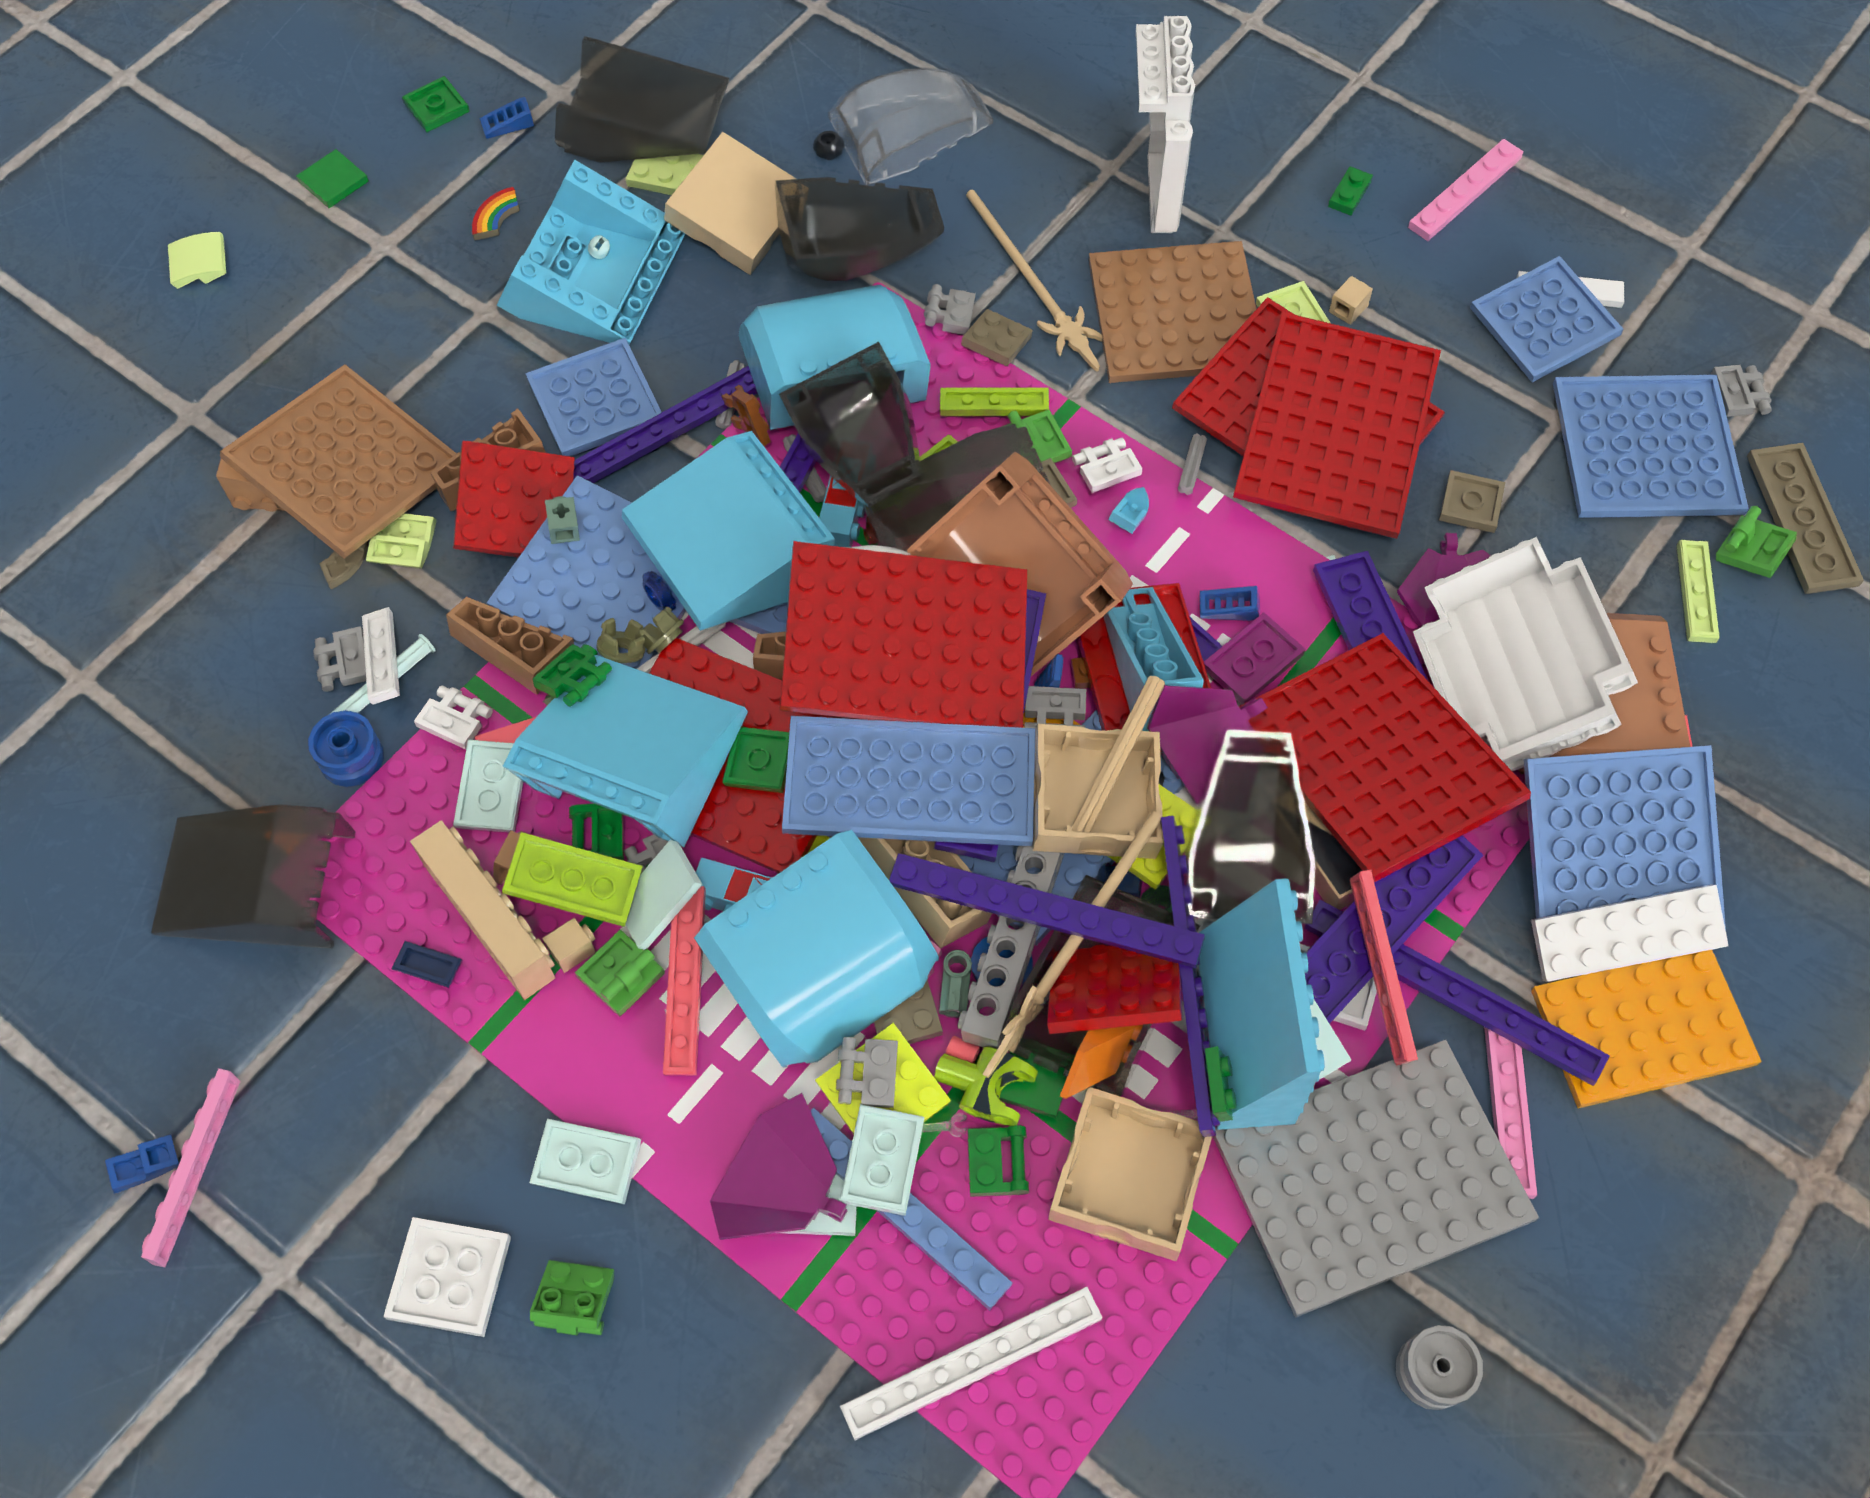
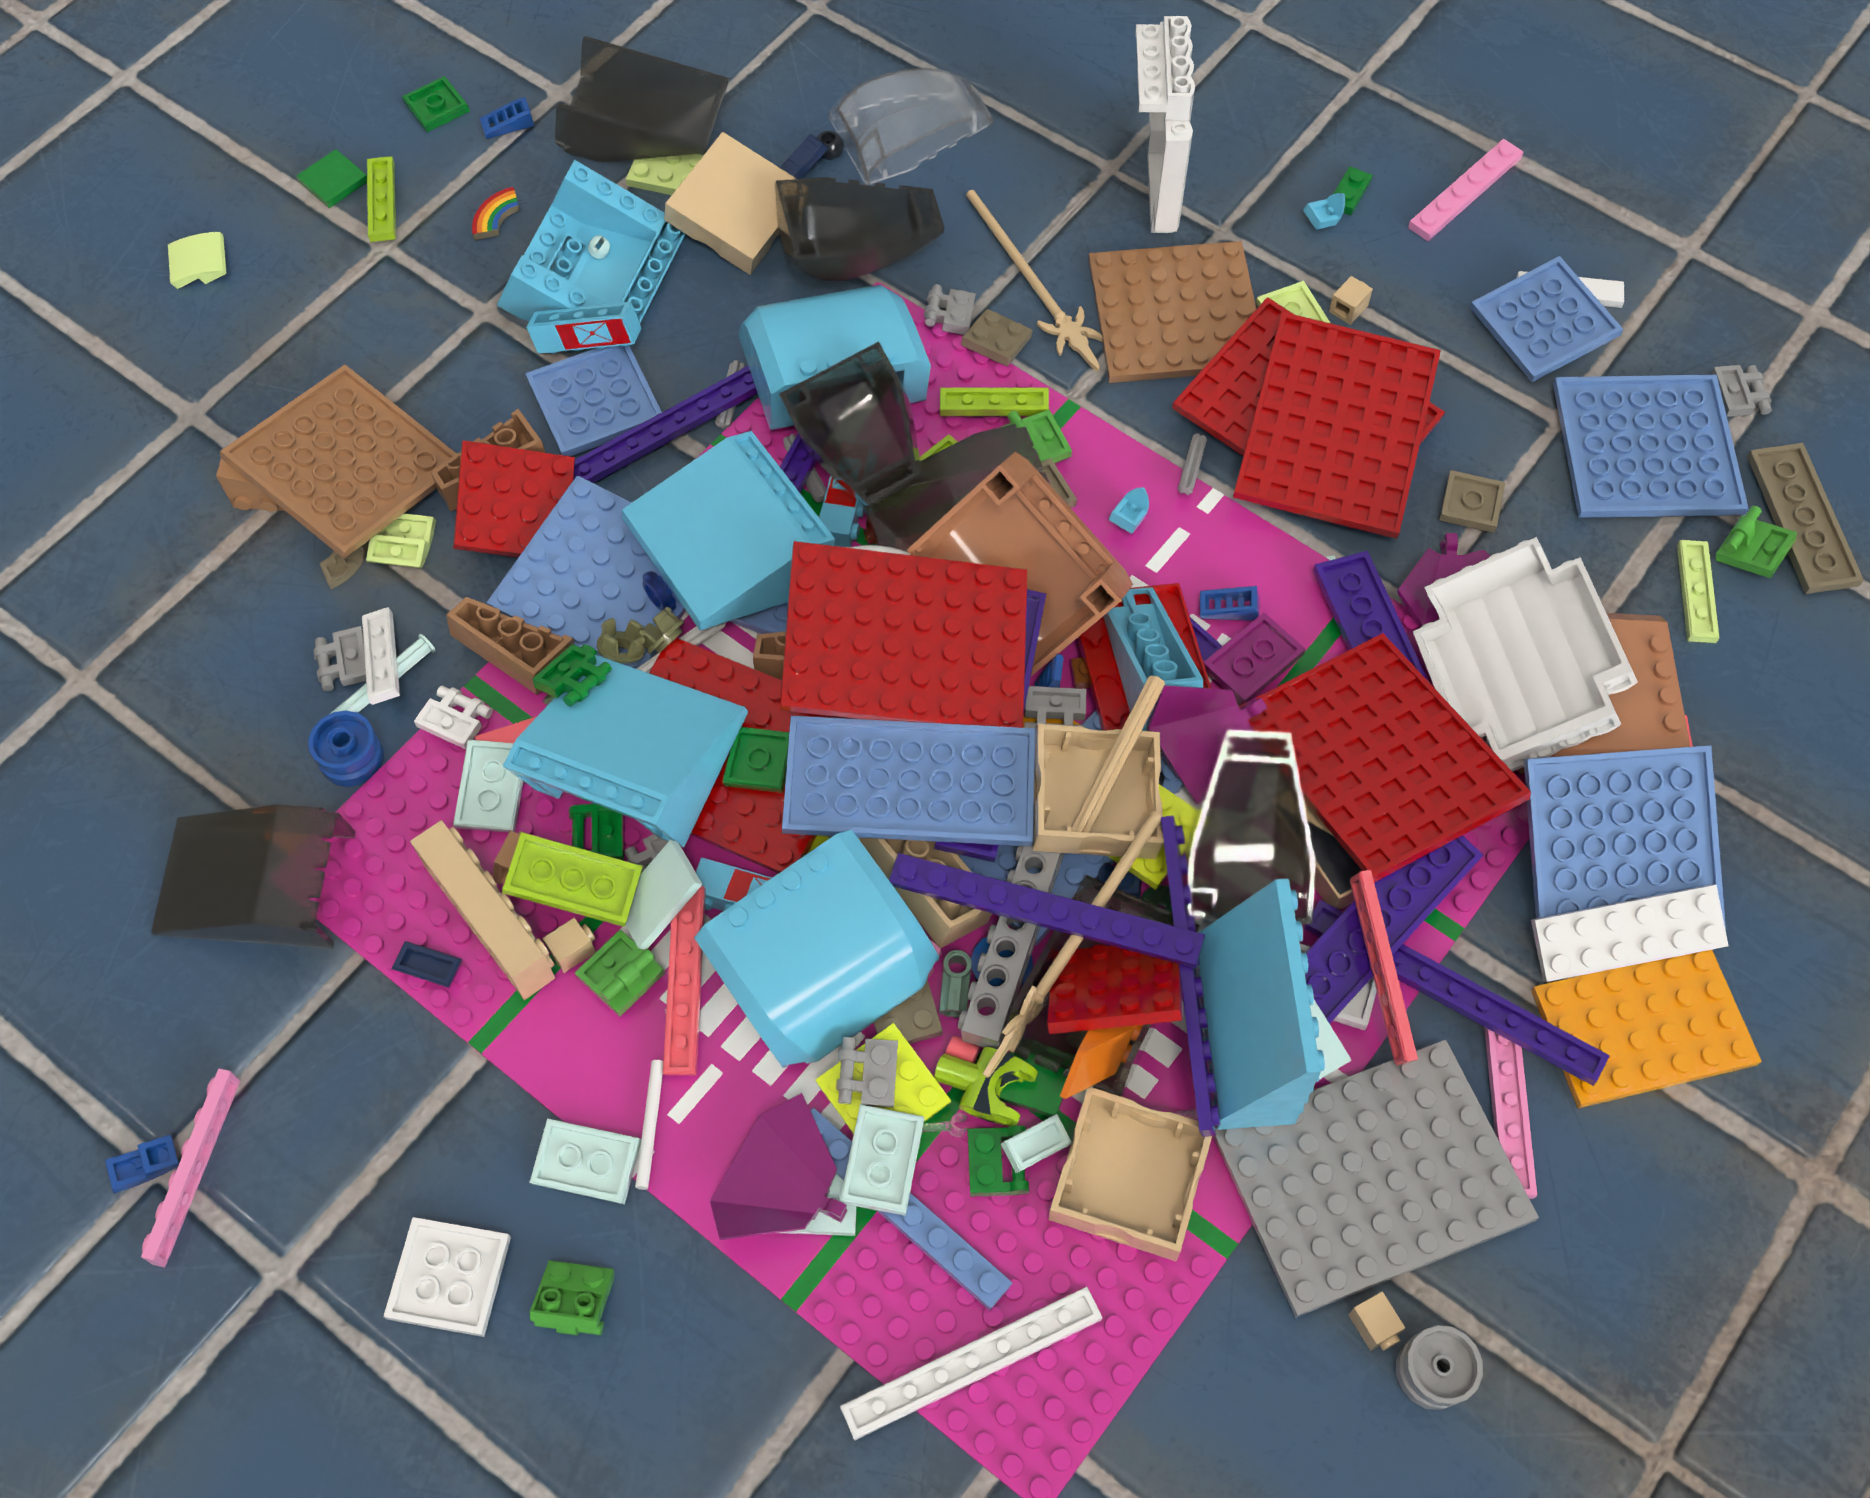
sand green brick [545,496,580,544] -> none
dark orange plate [722,385,771,446] -> none
white plate [1072,437,1142,493] -> none
green plate [1205,1046,1237,1122] -> none
none -> lime plate [367,156,396,242]
none -> medium azure brick [526,301,641,354]
none -> white bar [635,1060,663,1190]
none -> dark blue tile [780,134,829,181]
none -> light aqua tile [1001,1114,1072,1173]
none -> medium azure plate [1303,193,1345,230]
none -> tan brick [1348,1291,1405,1351]

